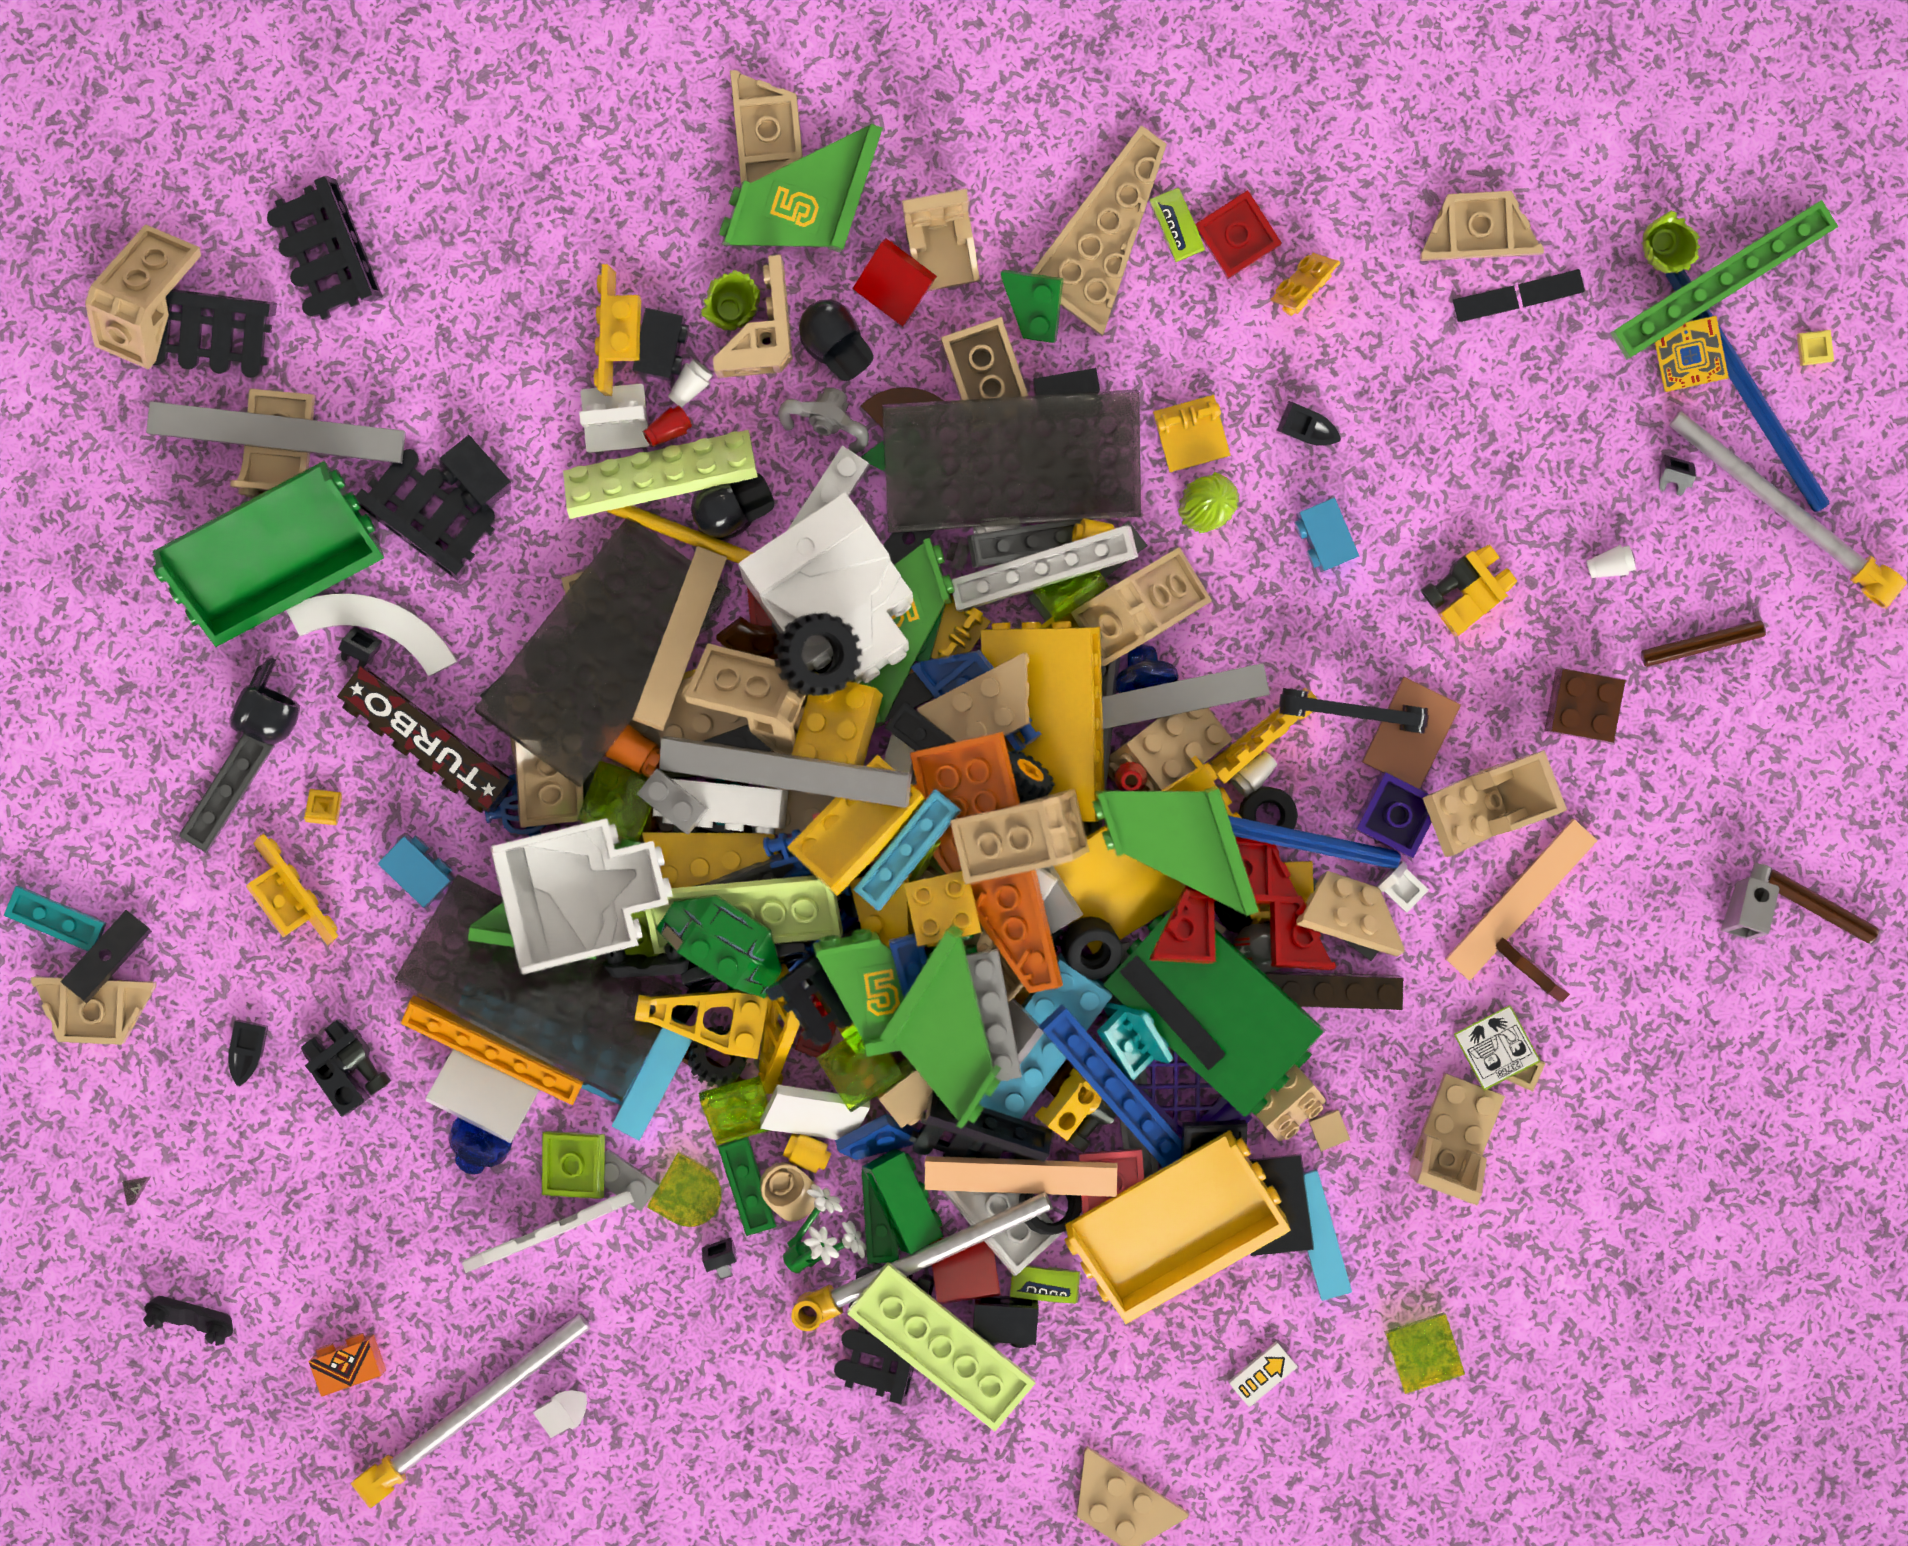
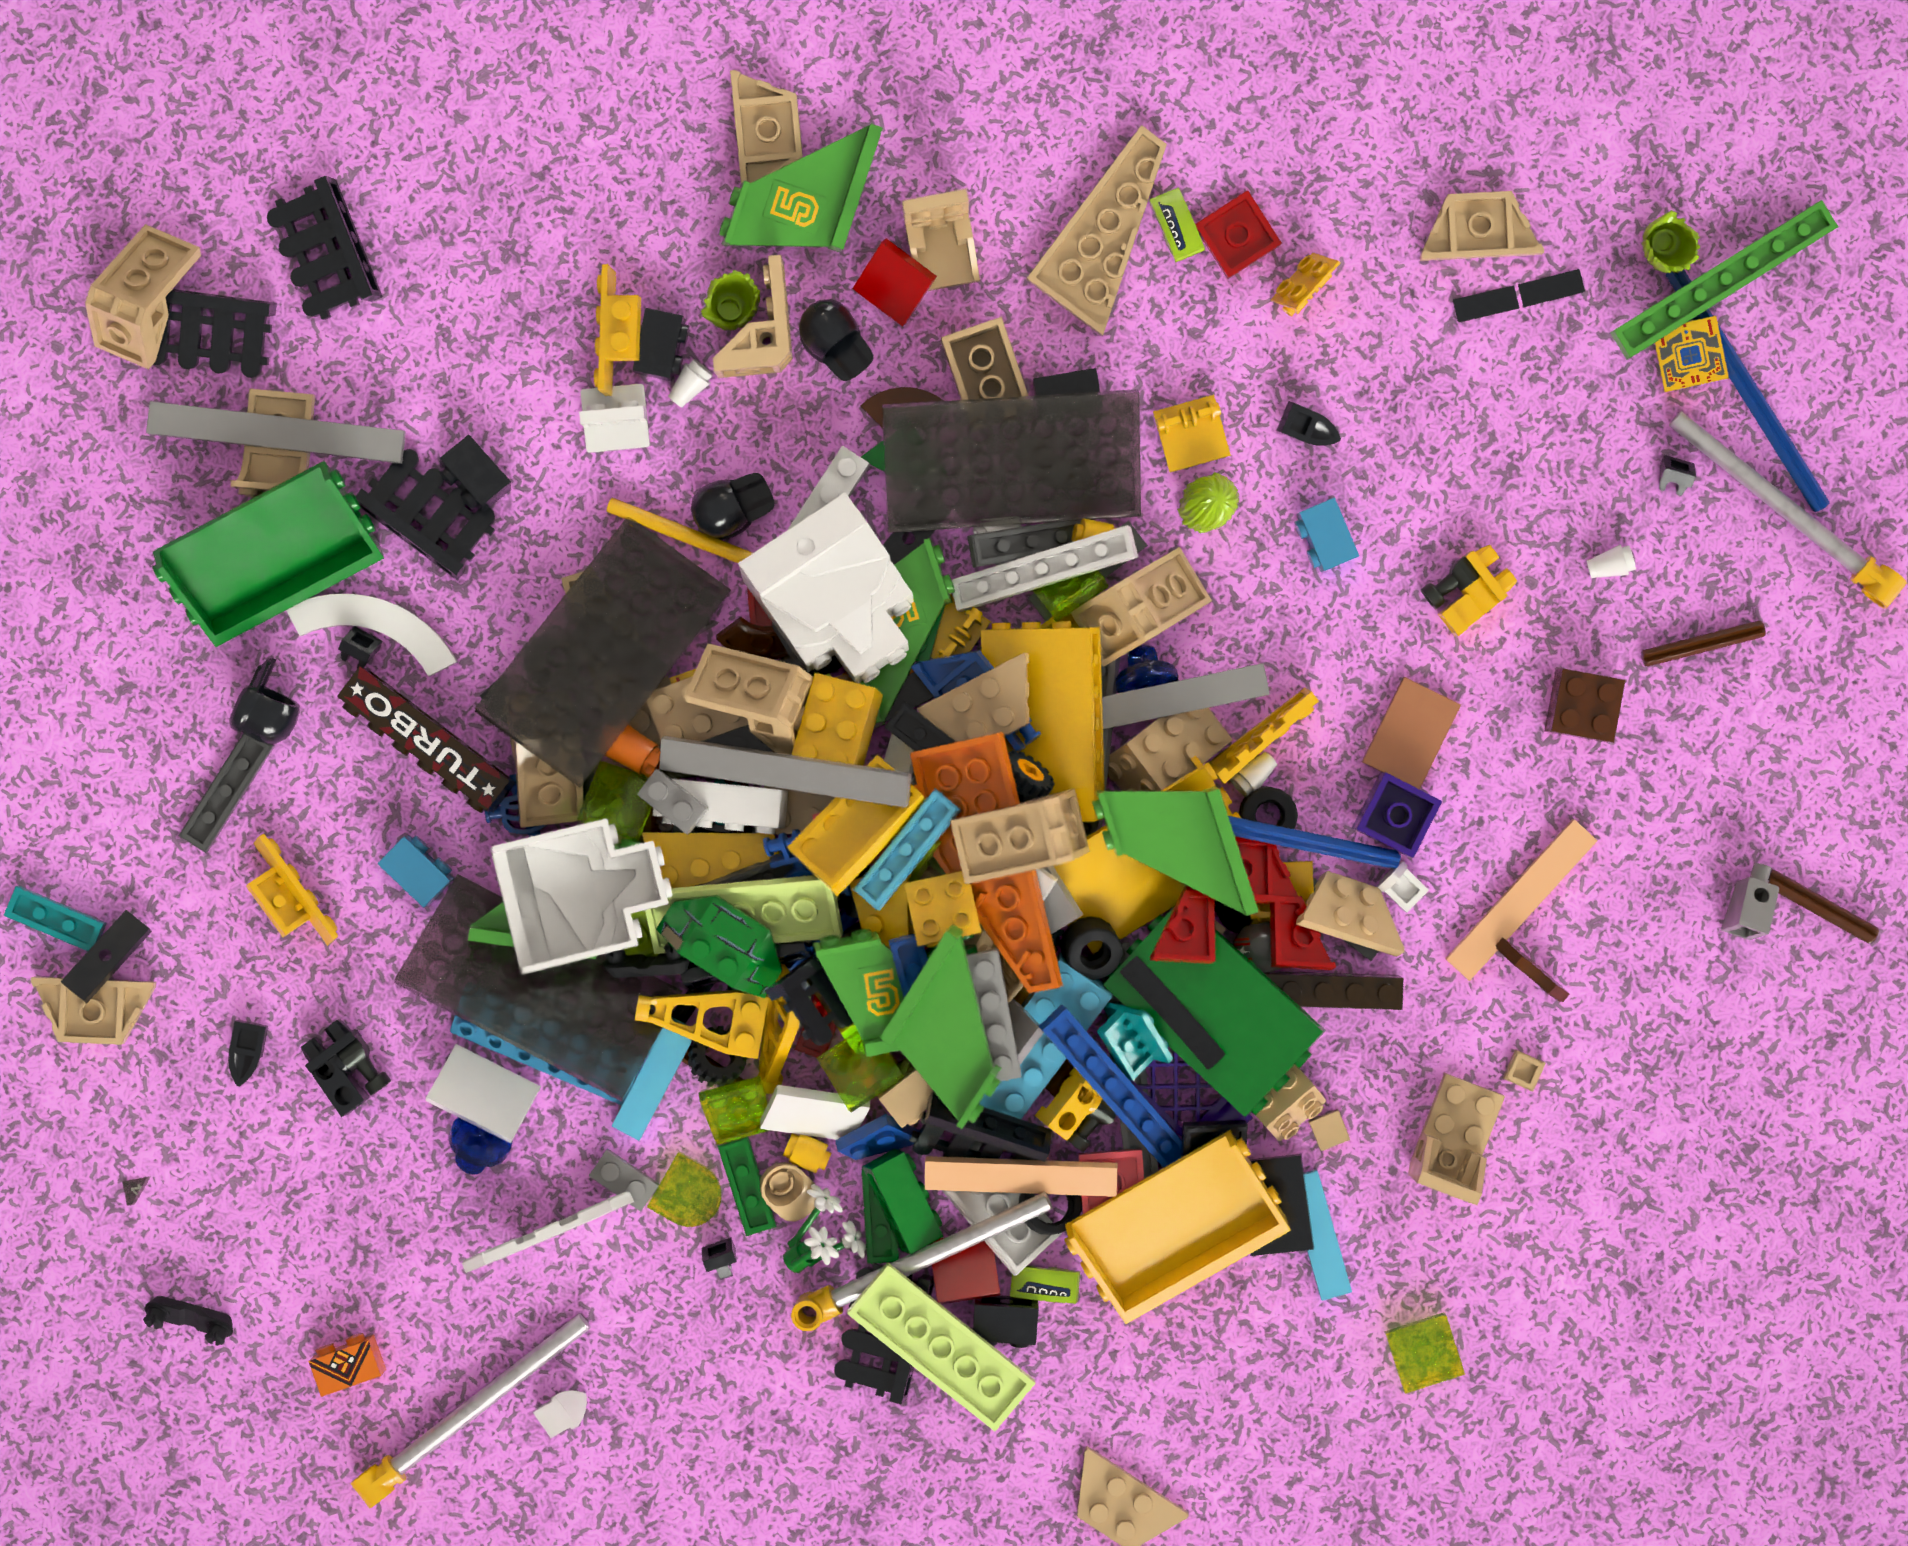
yellow tile [304,789,342,826] -> none
light orange tile [400,995,586,1105] -> none
lime tile [542,1131,605,1199] -> none
yellowish green plate [563,430,758,519] -> none
tan tile [632,546,727,731] -> none
red cone [642,405,692,447] -> none
black tyre [774,613,862,696] -> none
light grey piece [778,387,869,454] -> none
clear smoke plate [945,537,969,571] -> none
green wing [1001,270,1064,343] -> none
red cone [1115,762,1147,791] -> none
white tile [1228,1341,1297,1407] -> none
black piece [1279,688,1429,734] -> none
tan bracket [1423,750,1567,858] -> none
white tile [1454,1005,1541,1091] -> none
light yellow tile [1797,330,1834,366] -> none

